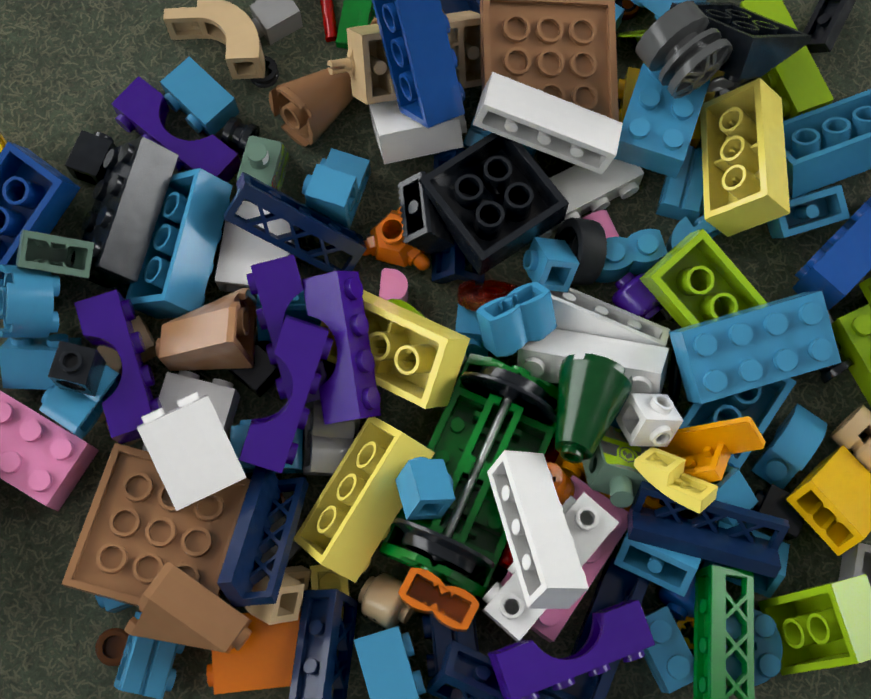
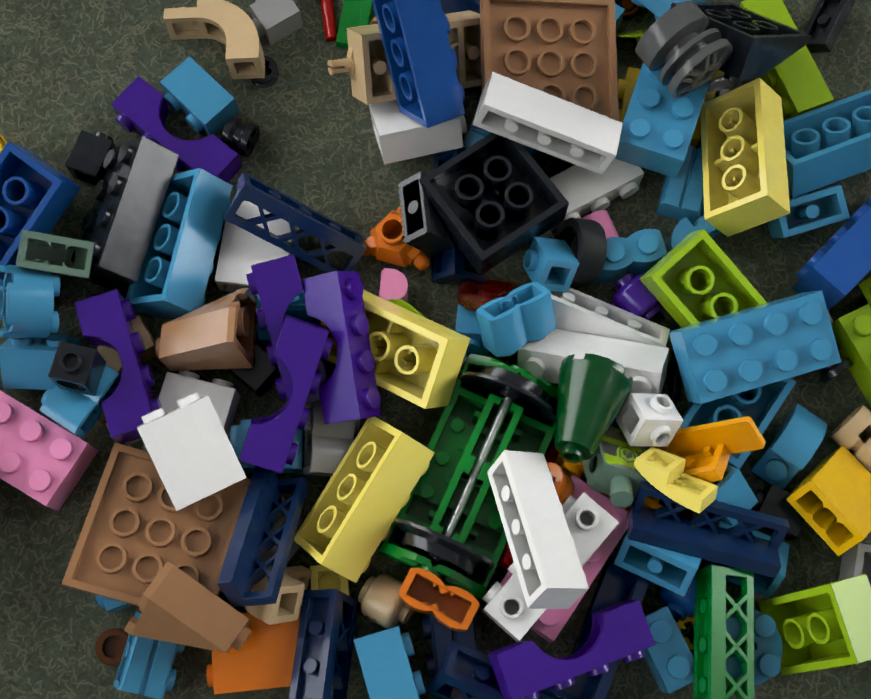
sand green torso [237,136,290,202] -> none
medium nougat cone [269,68,354,147] -> none
dark azure brick [302,148,371,229] -> none
dark azure brick [395,457,456,520] -> none

